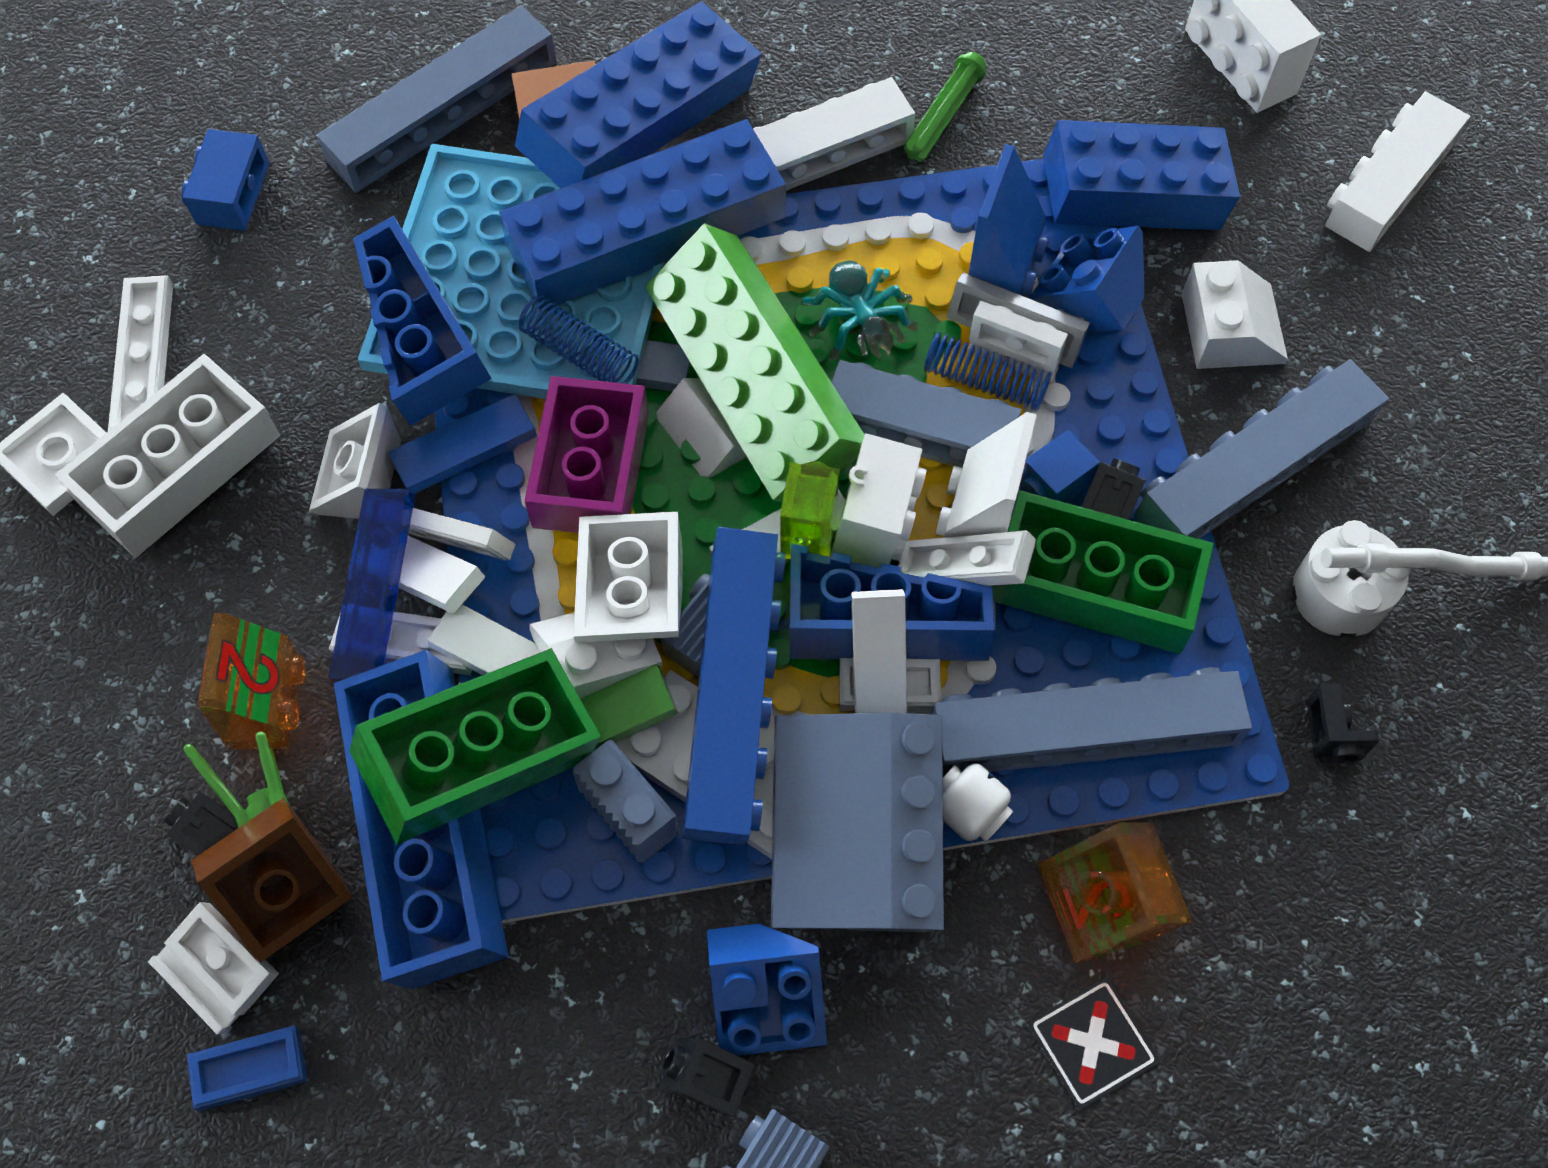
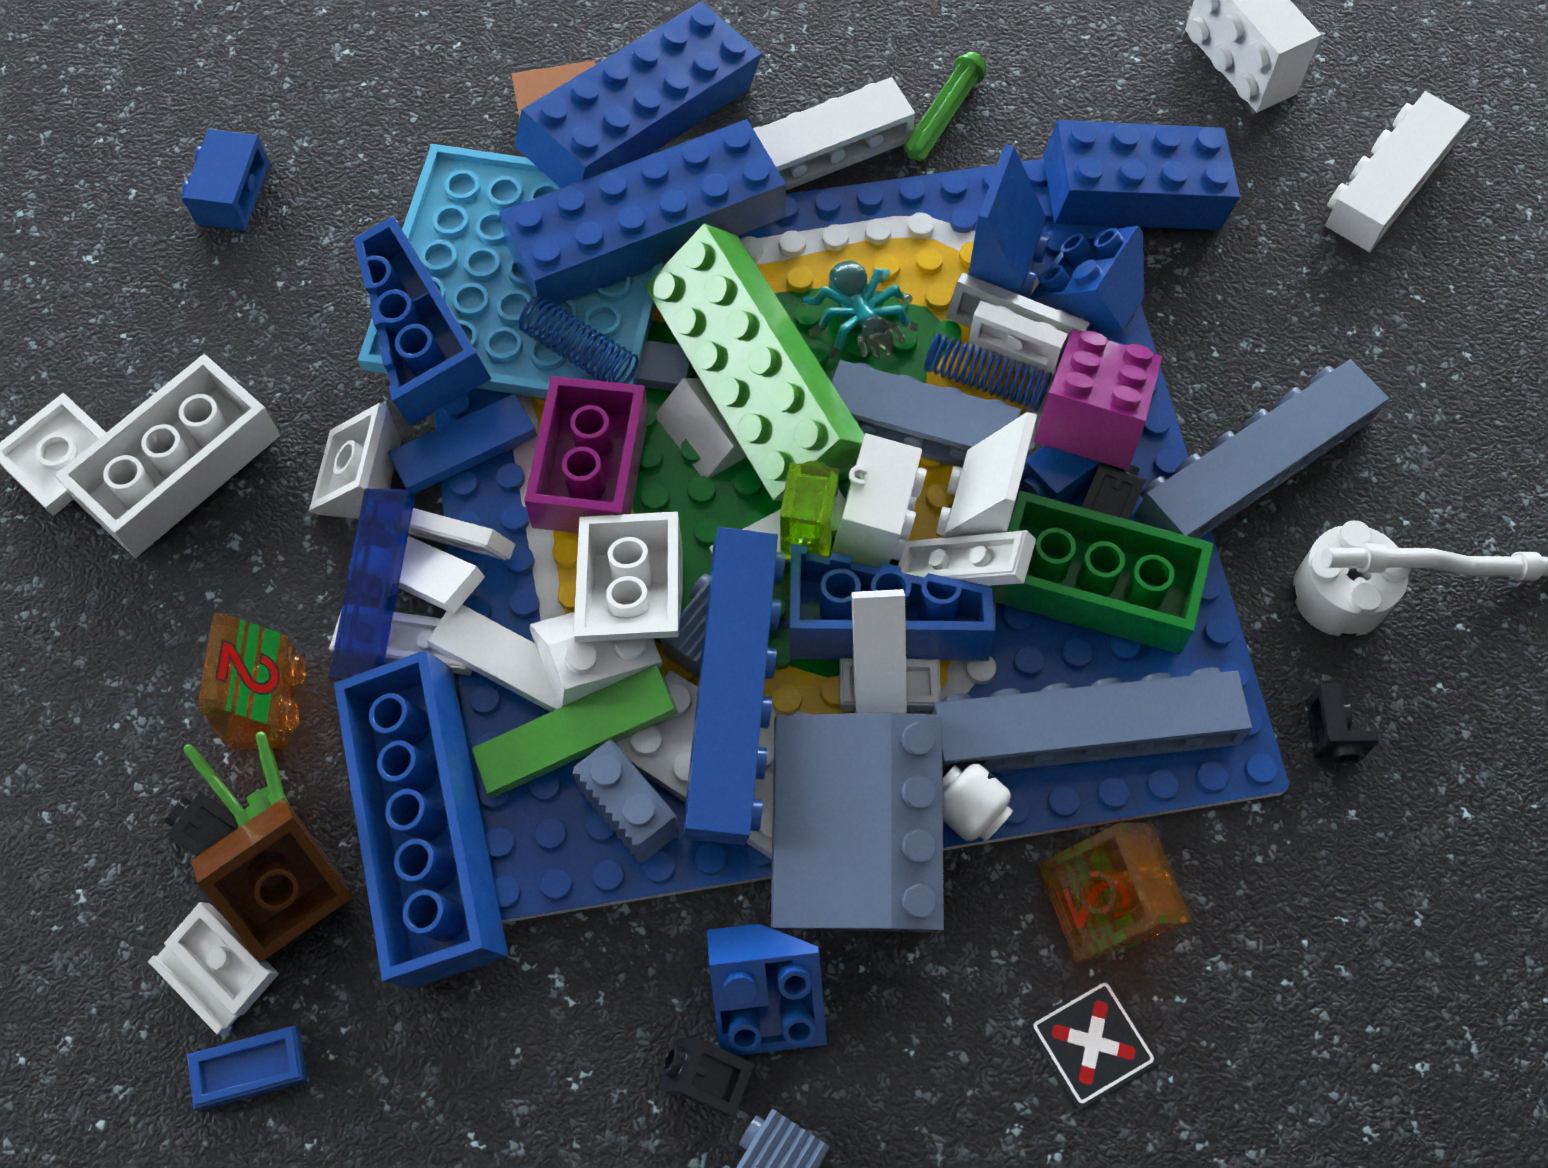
white tile [108,275,173,431] -> none
sand blue brick [316,5,557,193] -> none
green brick [349,648,601,845] -> none
white slope [1182,260,1288,369] -> none
none -> magenta brick [1034,330,1162,471]

